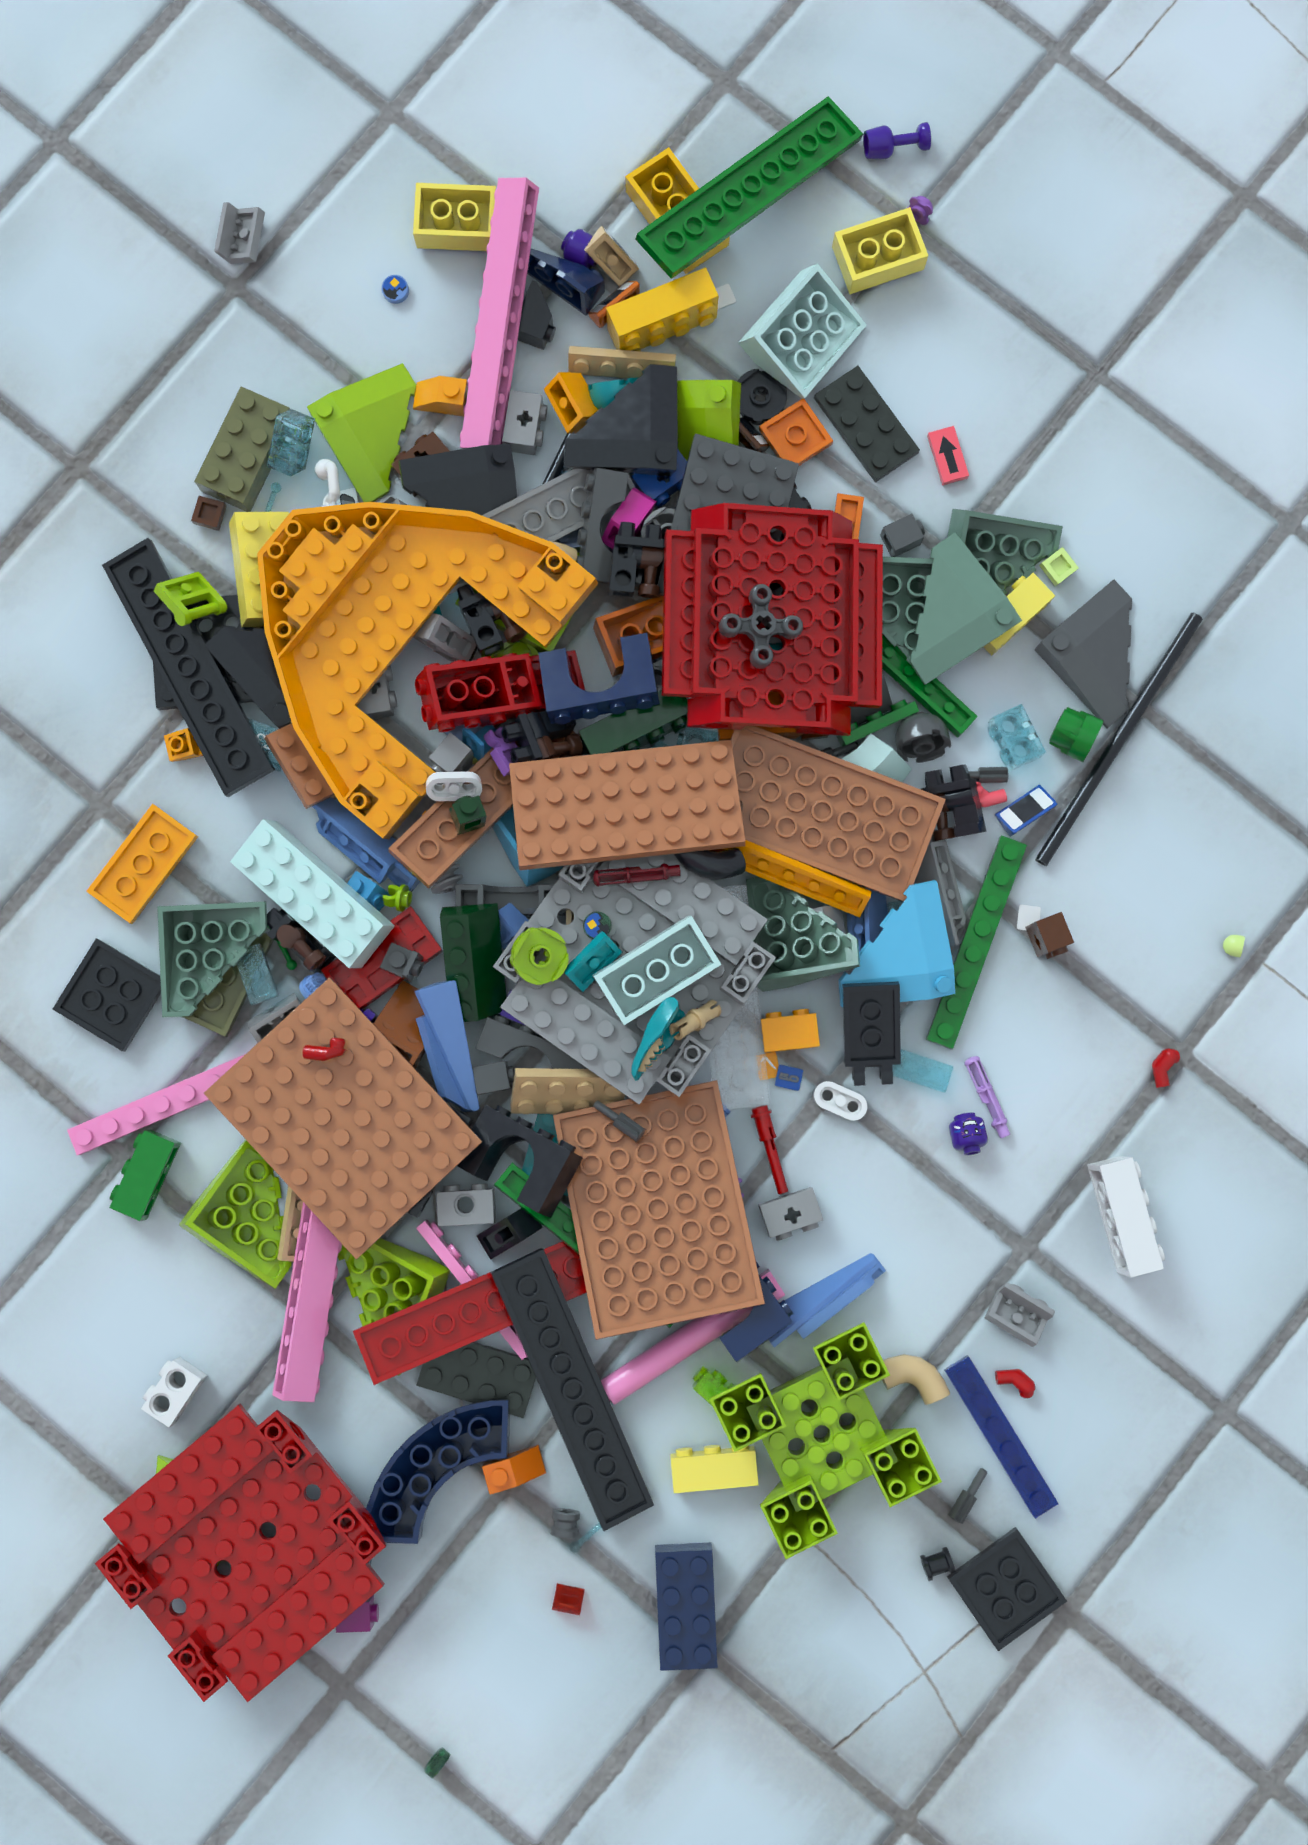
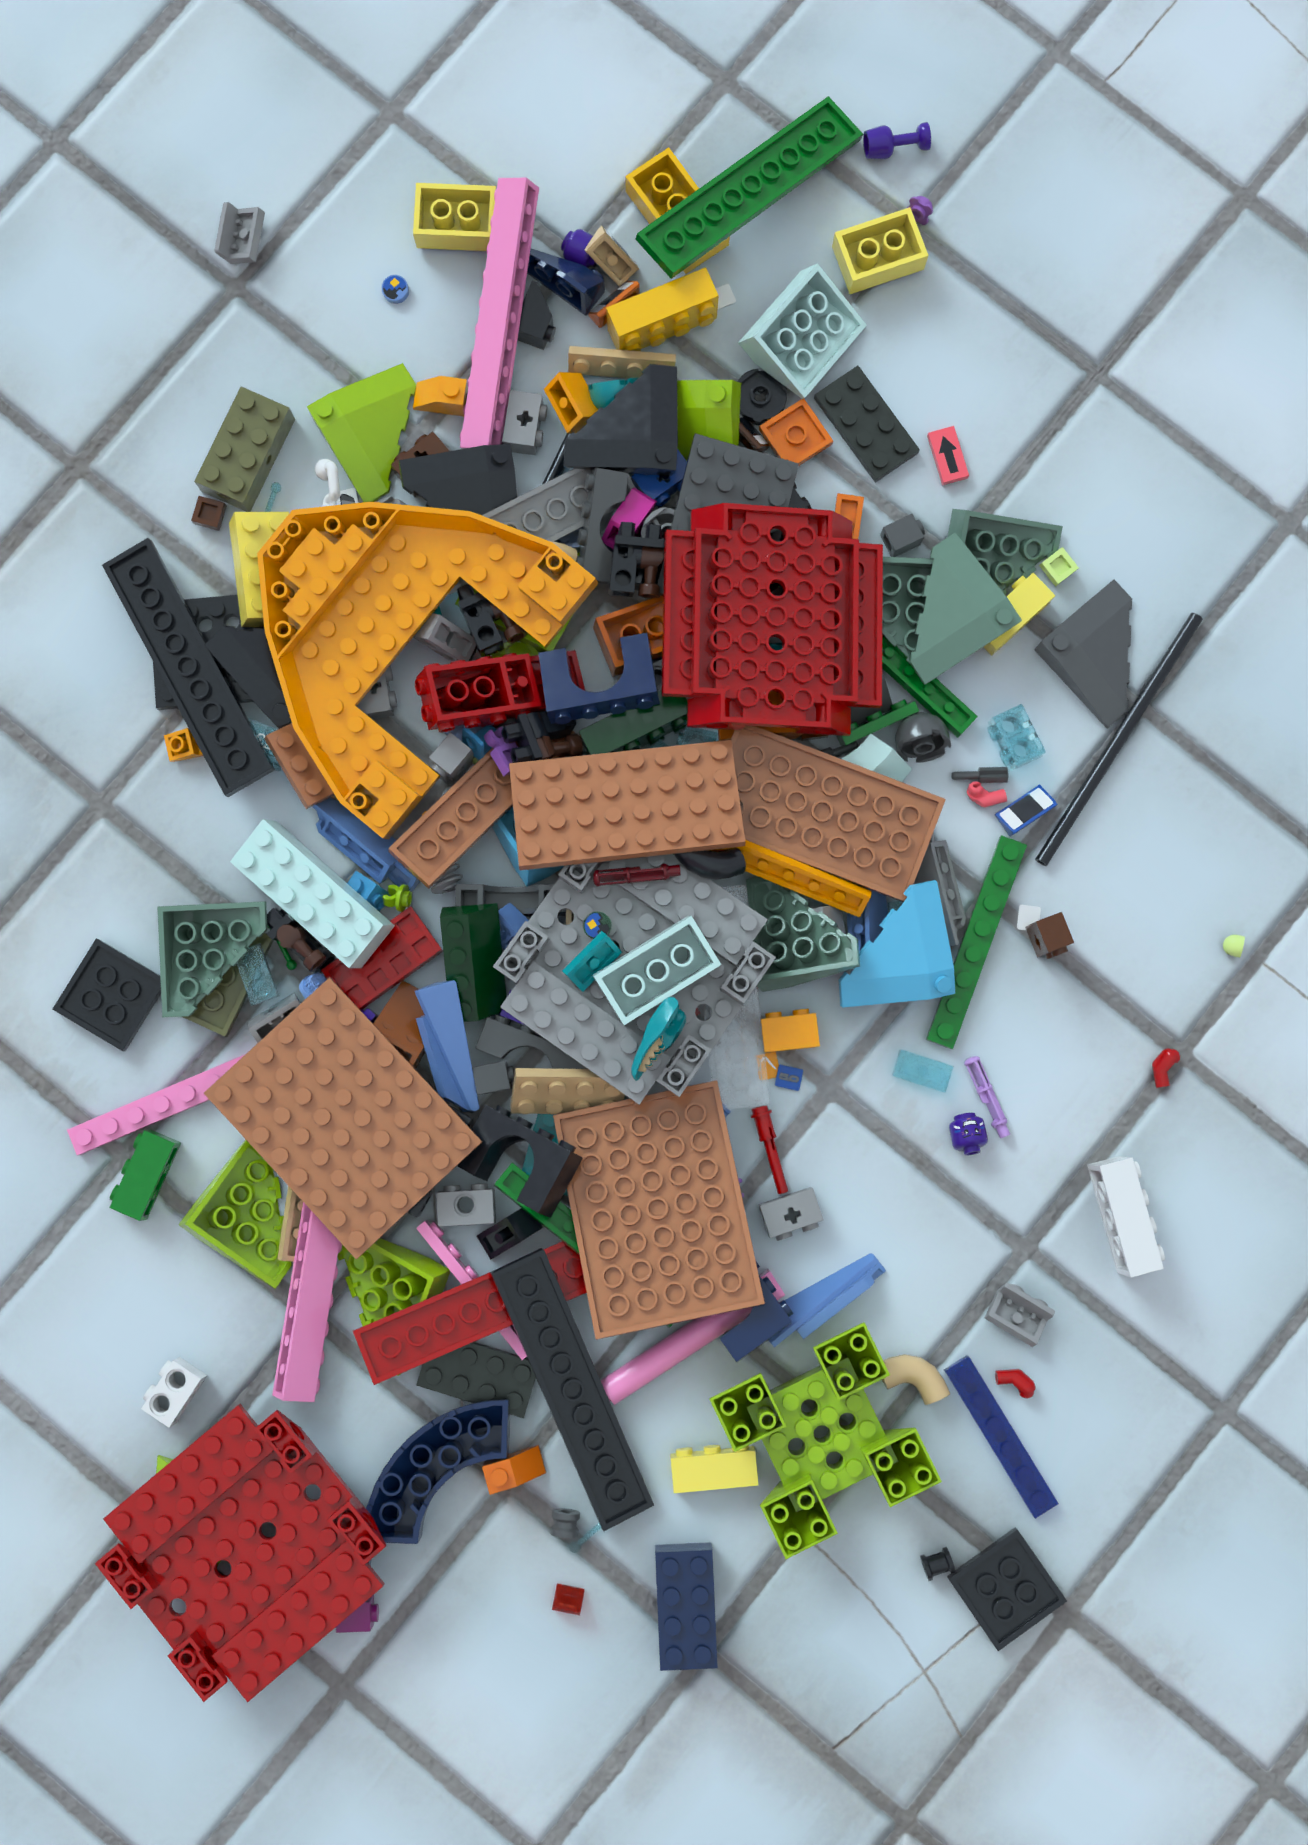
light orange plate [86,803,198,924] -> none
lime plate [154,572,227,626] -> none
clear light blue brick [267,409,315,476] -> none
red arm [303,1038,346,1061] -> none
dark grey bracket [380,943,424,982] -> none
clear green tile [424,1747,451,1778] -> none
white plate [426,771,482,801] -> none
dark green brick [449,795,487,835] -> none
lime plate [510,927,569,985] -> none
dark grey axle [593,1100,646,1142] -> none
tan pin [669,1000,721,1040] -> none
clear neon green brick [692,1366,735,1405] -> none
dark grey gear [718,584,803,669] -> none
white plate [813,1081,867,1121] -> none
black tile [842,981,901,1086] -> none
black hips [921,764,987,841] -> none
dark grey axle [948,1468,987,1524] -> none
green piece [1049,707,1104,762] -> none

